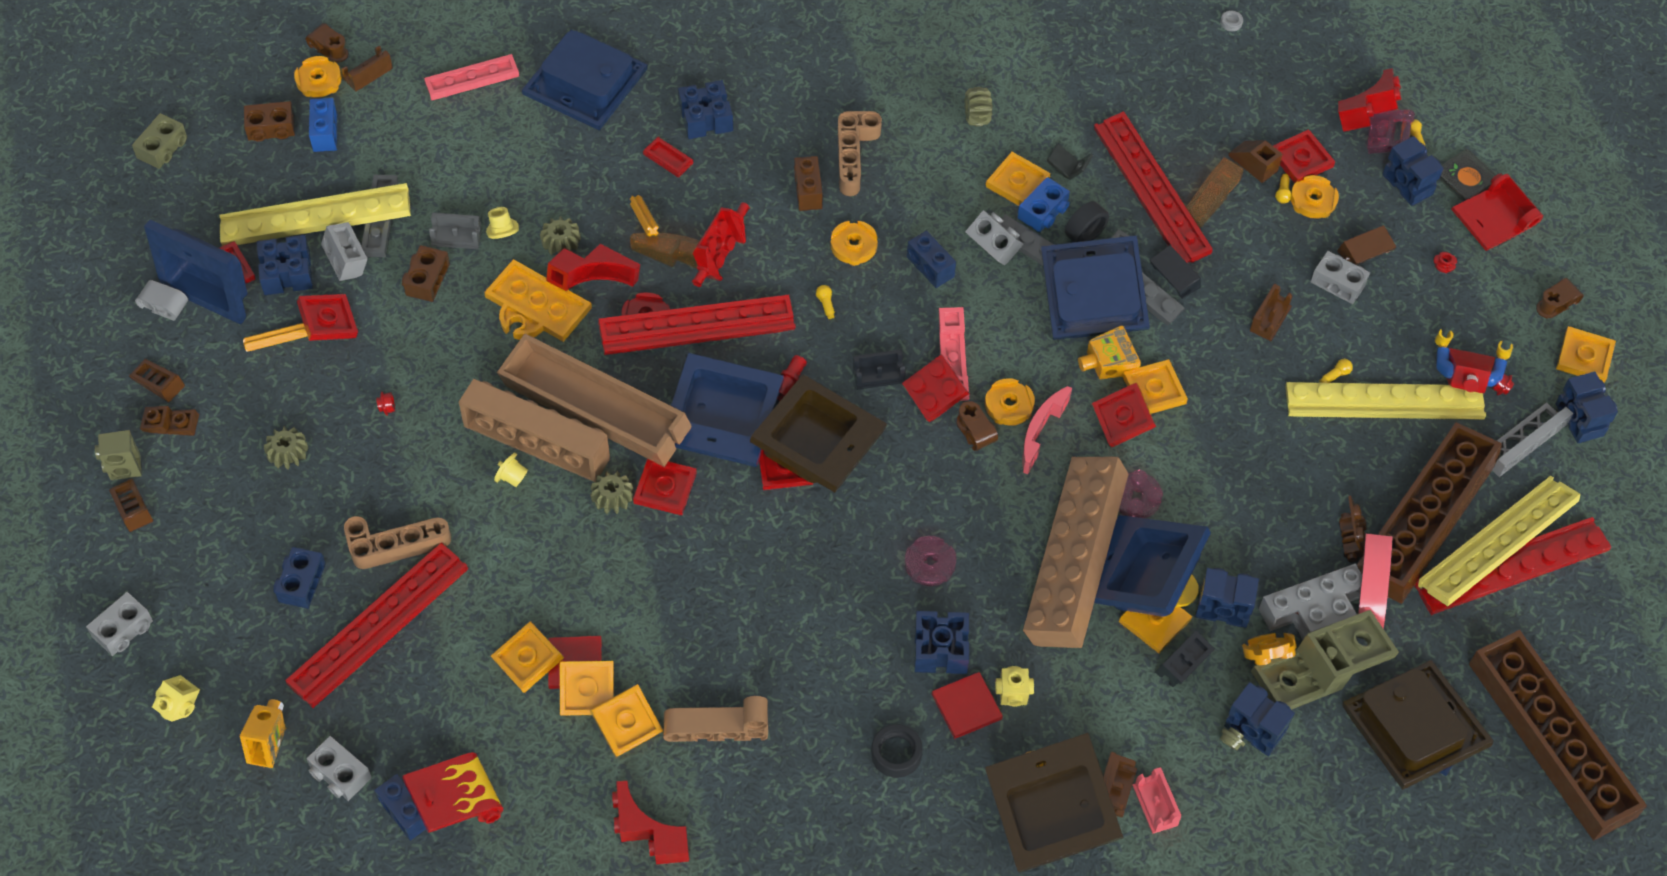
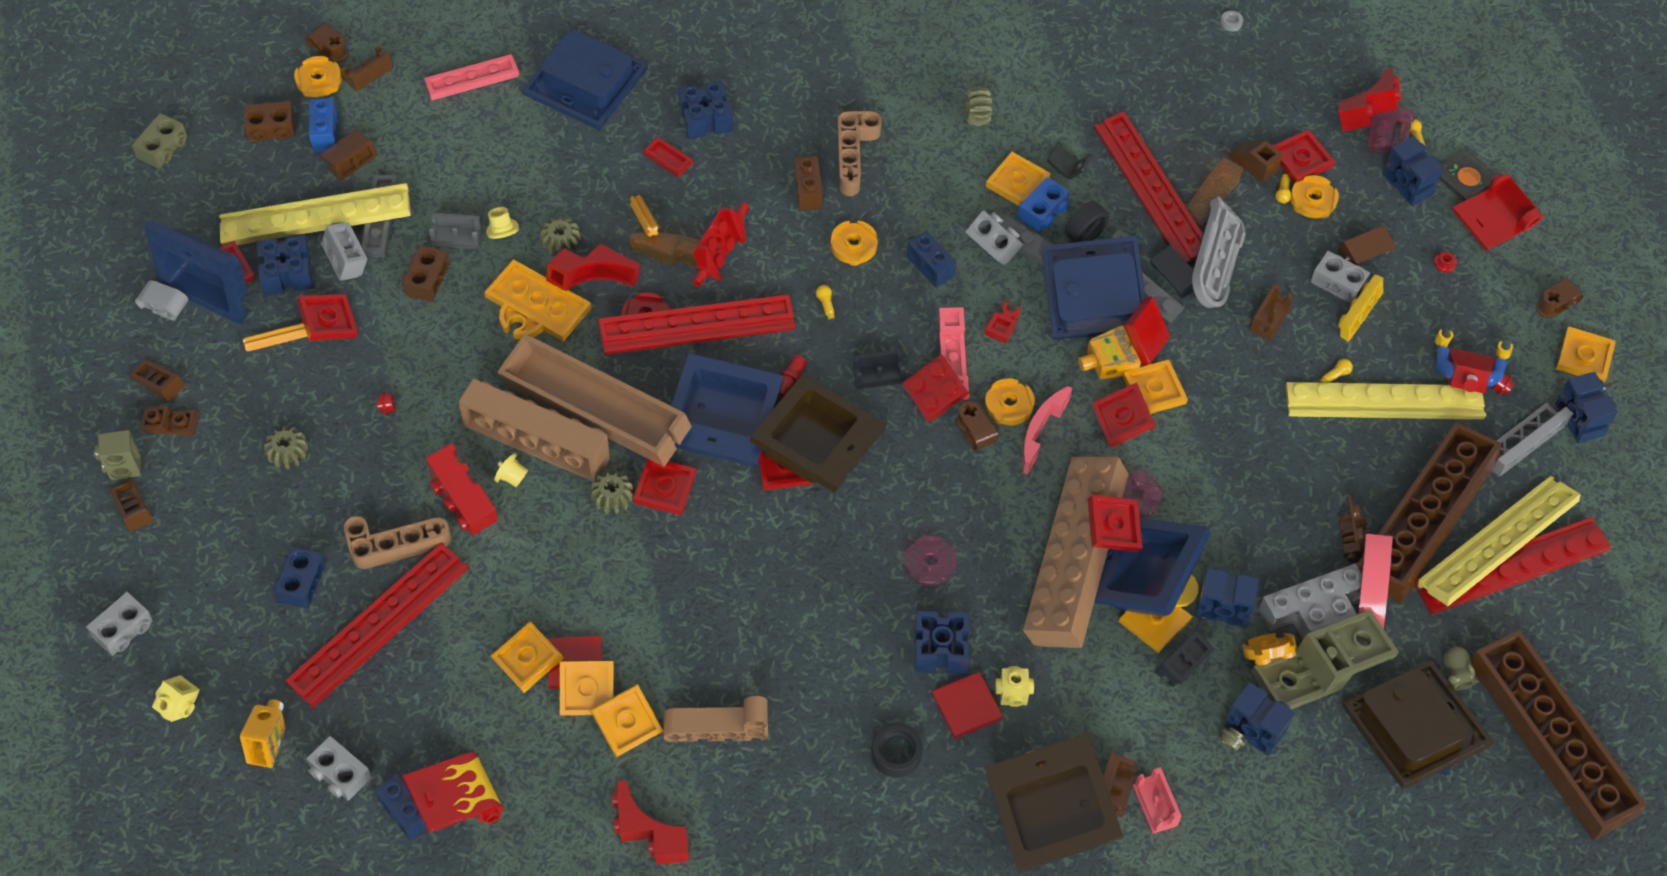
none -> reddish brown hinge [320,129,377,181]
none -> red wedge [426,443,498,536]
none -> red plate [984,301,1021,344]
none -> red tile [1087,495,1142,552]
none -> red tile [1124,297,1170,365]
none -> light grey piece [1192,196,1246,308]
none -> yellow plate [1338,275,1384,342]
none -> olive animal [1443,647,1478,691]

